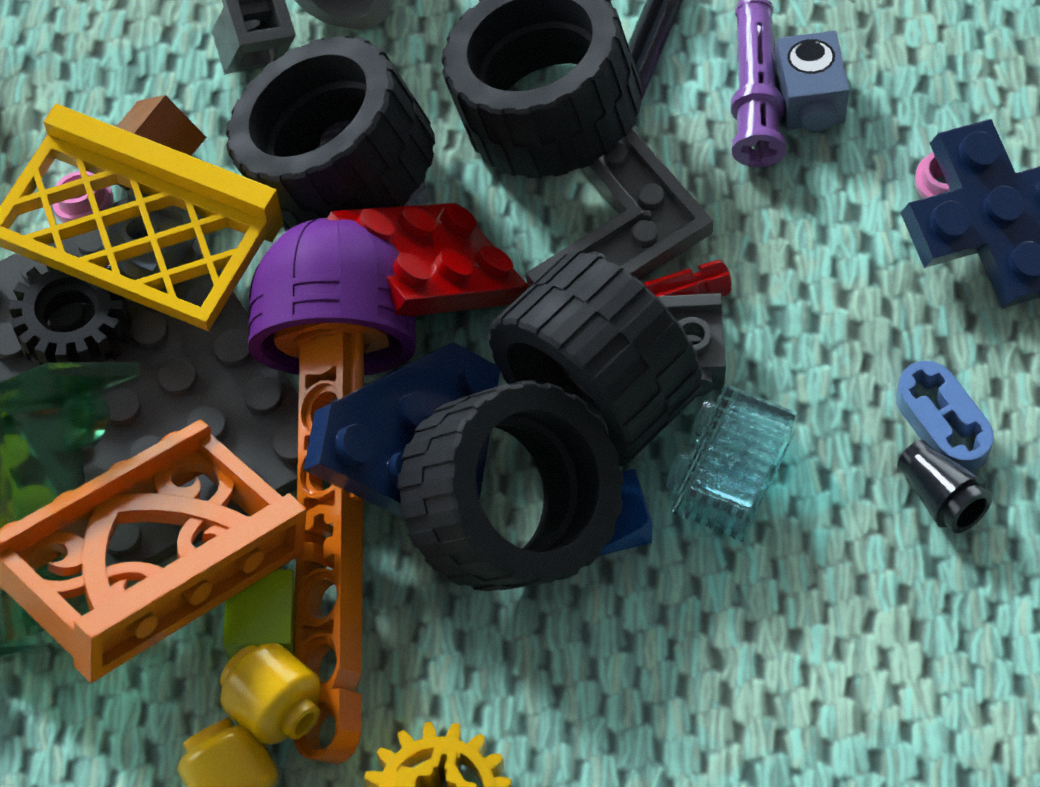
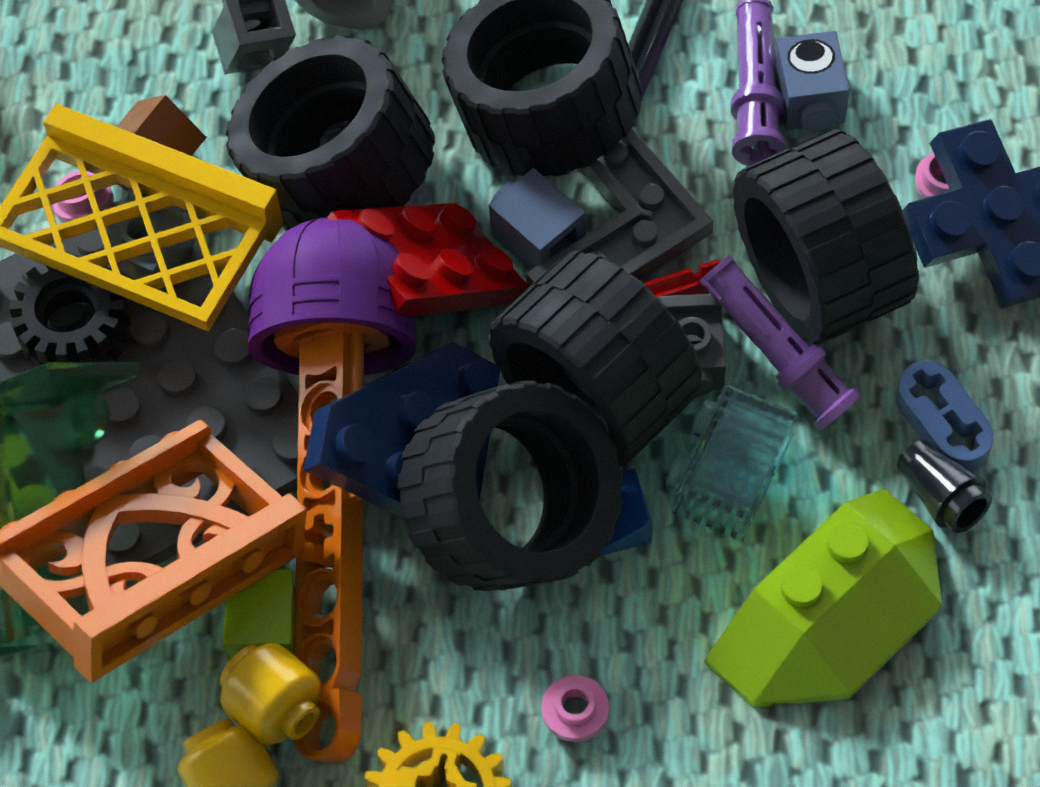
none -> sand blue brick [488,168,586,270]
none -> bright pink plate [542,675,609,742]
none -> medium lavender pin [699,255,862,432]
none -> lime wedge [704,488,942,707]
none -> black tyre [733,129,919,345]

